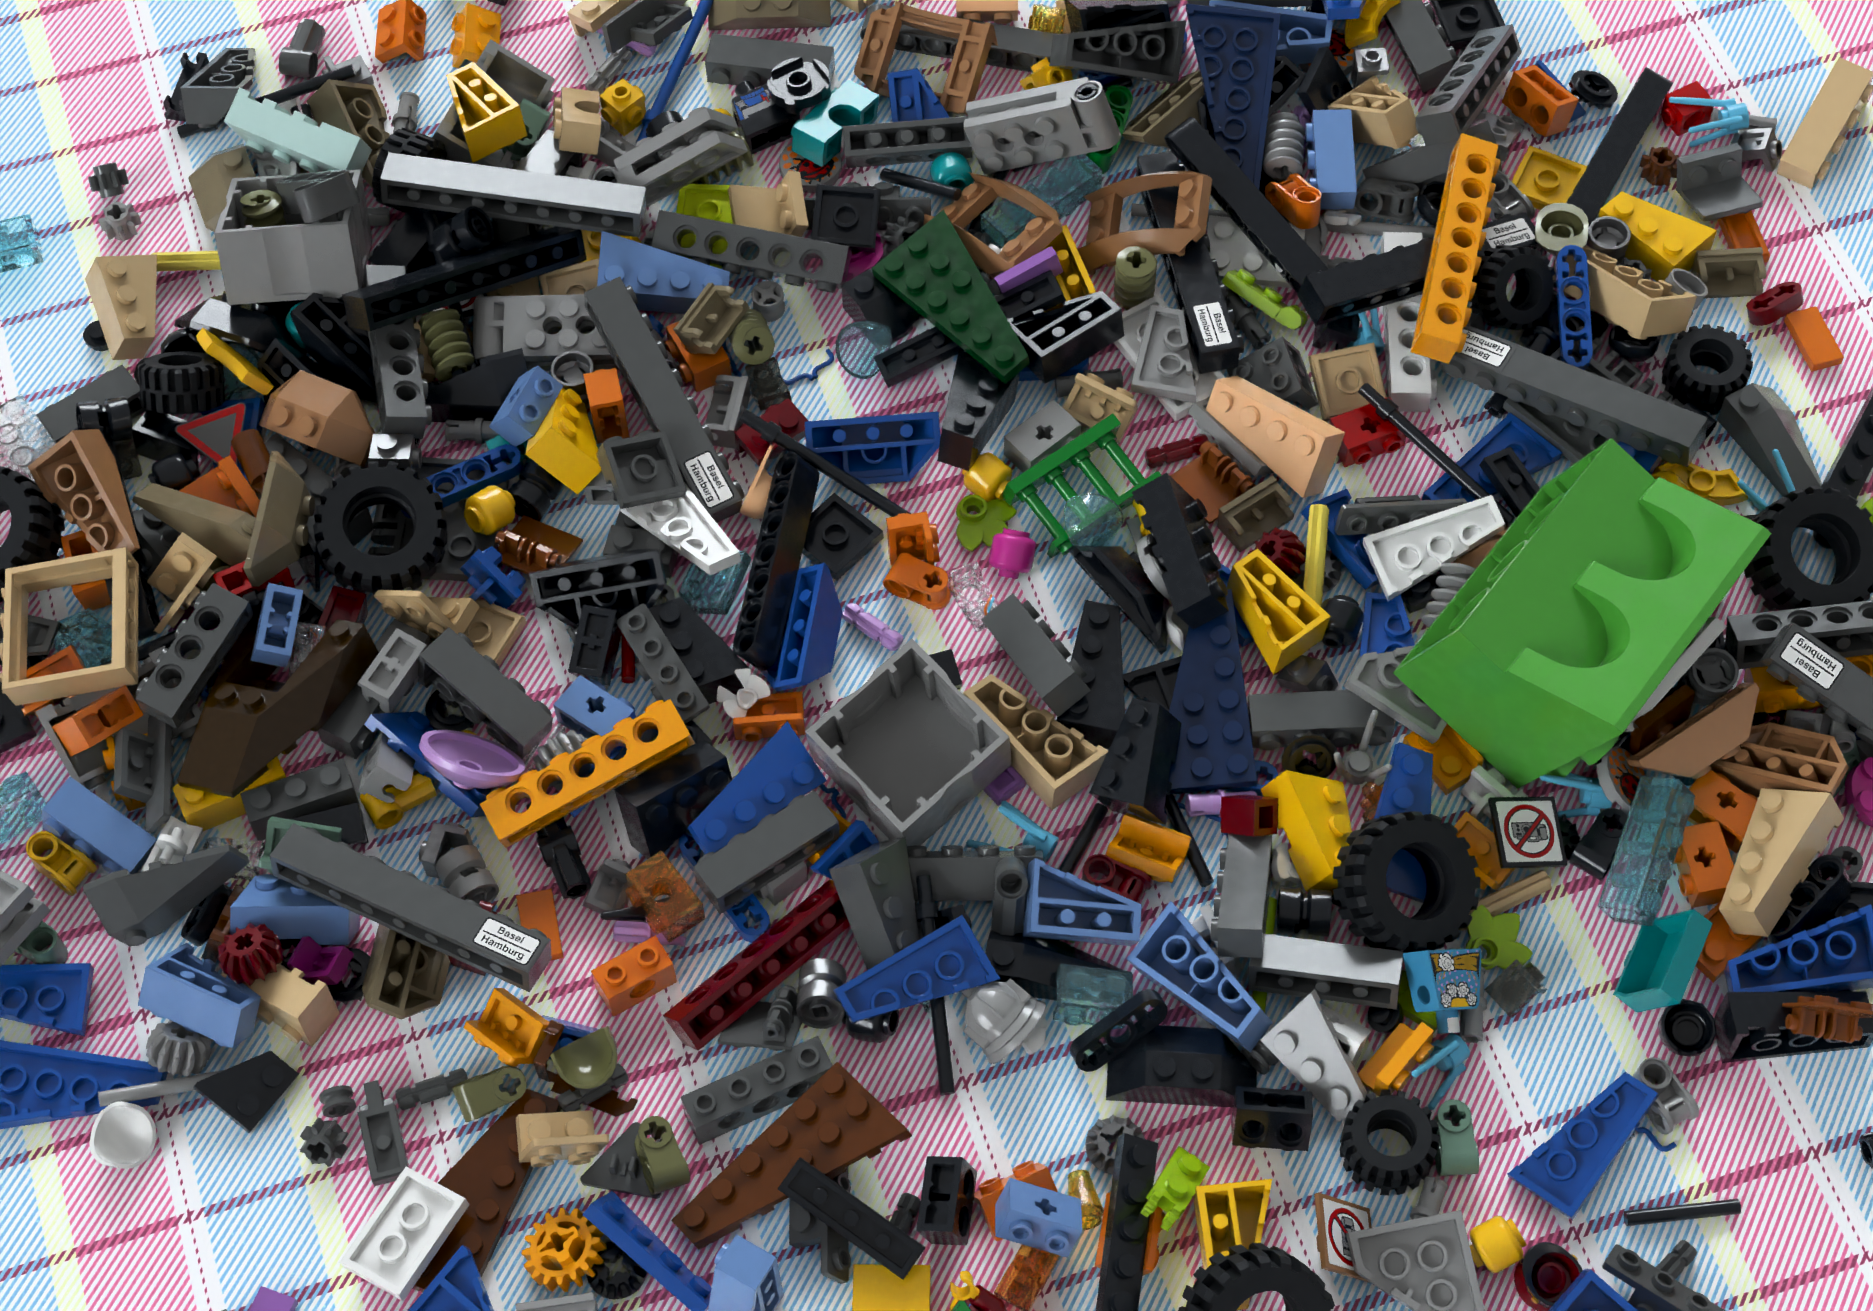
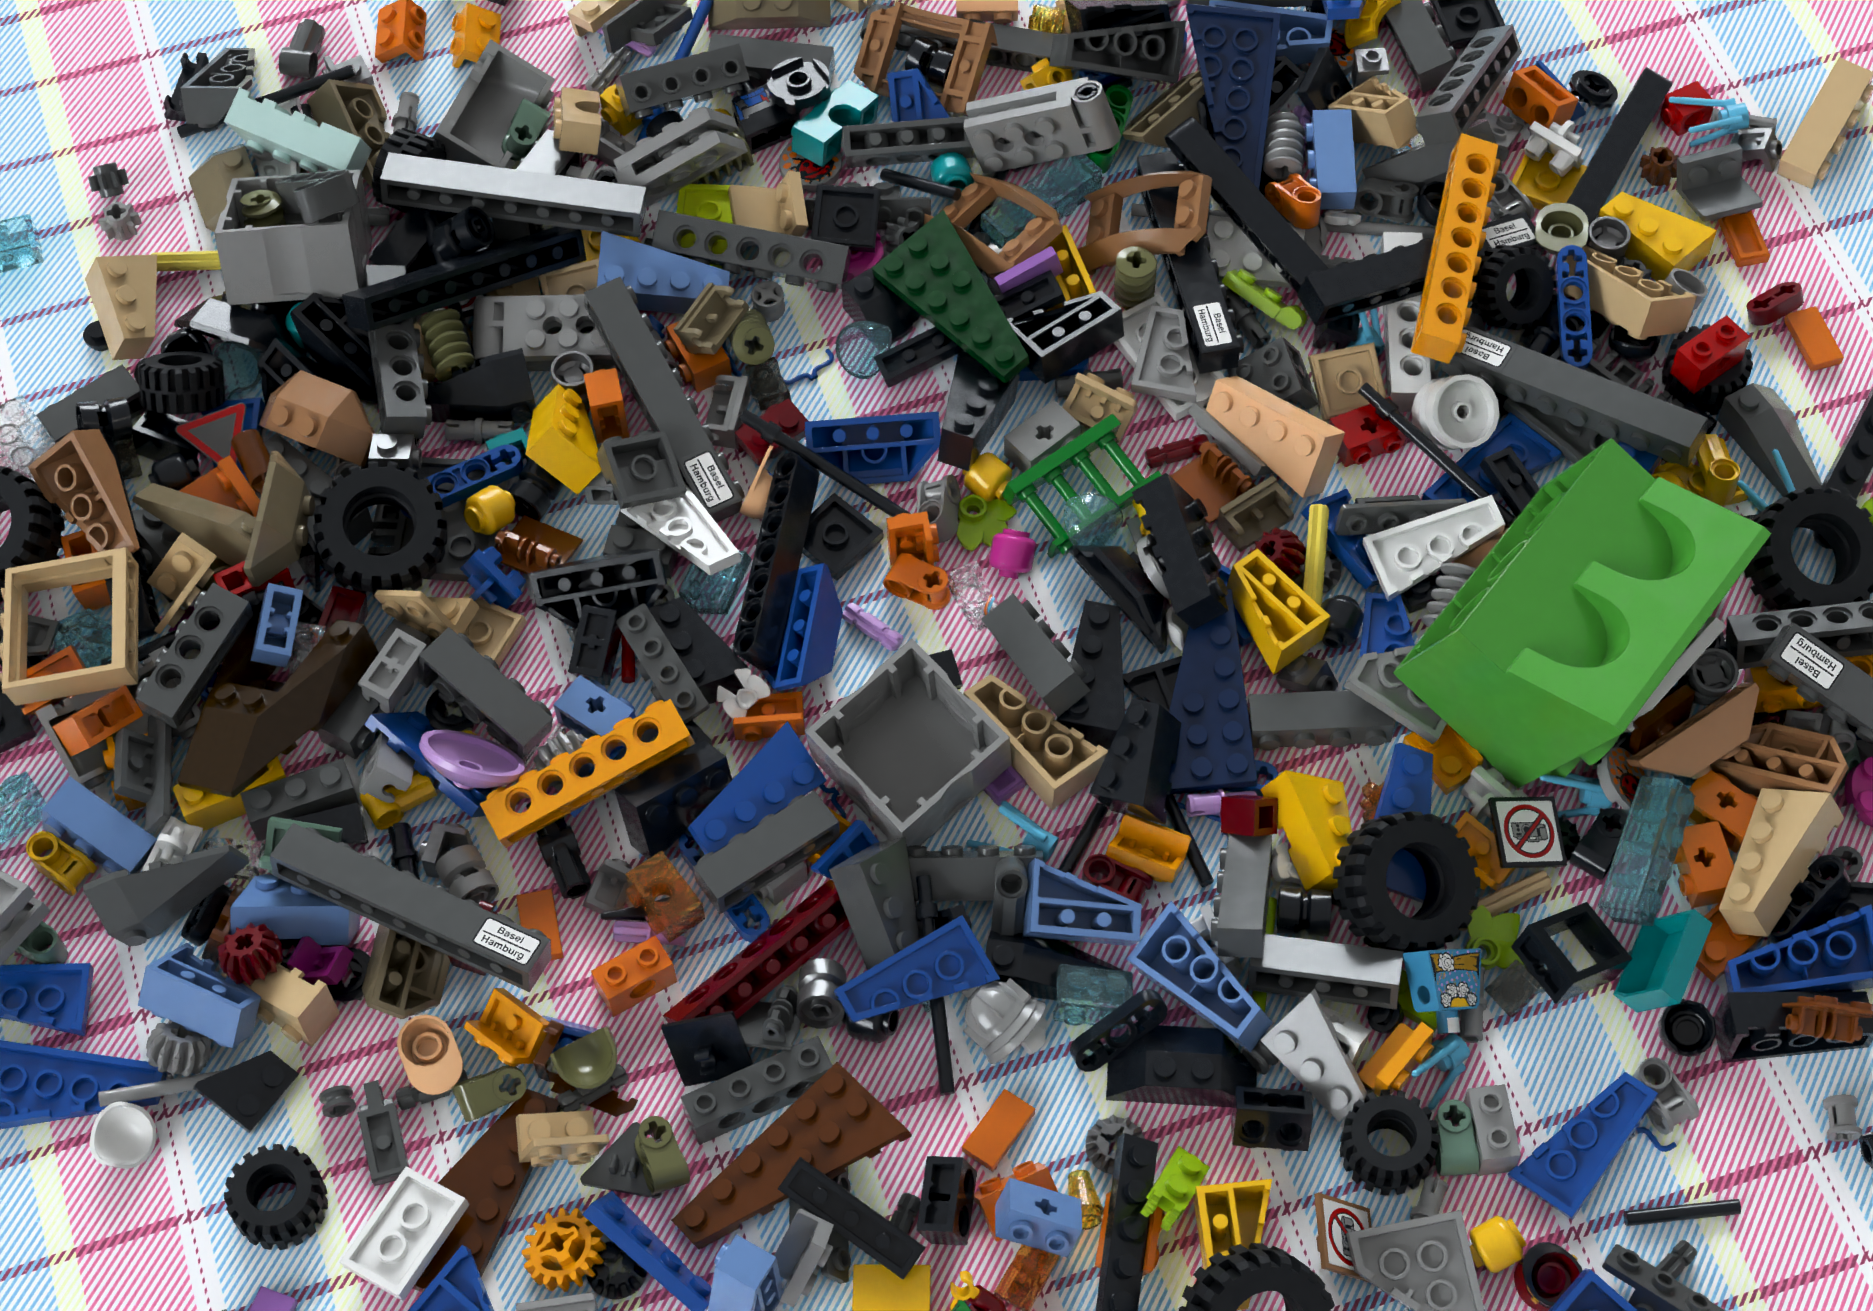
yellow tile [196,327,274,395] -> none
dark grey gear [300,1117,348,1167] -> none
yellow wedge [446,62,528,163] -> none
medium blue brick [489,365,563,447] -> none
black gear [1281,731,1338,778] -> none
light grey plant [1333,710,1392,785] -> none
dark tan hinge [1691,247,1766,299] -> none
none -> black tyre [224,1144,328,1250]
none -> black pin [388,822,420,880]
none -> light nougat cap [397,1014,463,1095]
none -> dark grey brick [615,43,750,120]
none -> black piece [661,1010,753,1087]
none -> light grey bracket [774,1209,834,1308]
none -> black wheel [905,37,955,89]
none -> light grey piece [916,474,961,543]
none -> orange tile [962,1089,1036,1172]
none -> white wheel [1411,374,1499,451]
none -> light grey brick [1463,1084,1521,1176]
none -> black window [1511,902,1633,1004]
none -> white hips [1524,120,1584,177]
none -> red brick [1670,315,1750,394]
none -> yellow piece [1696,434,1741,503]
none -> light grey bush [1823,1094,1862,1142]

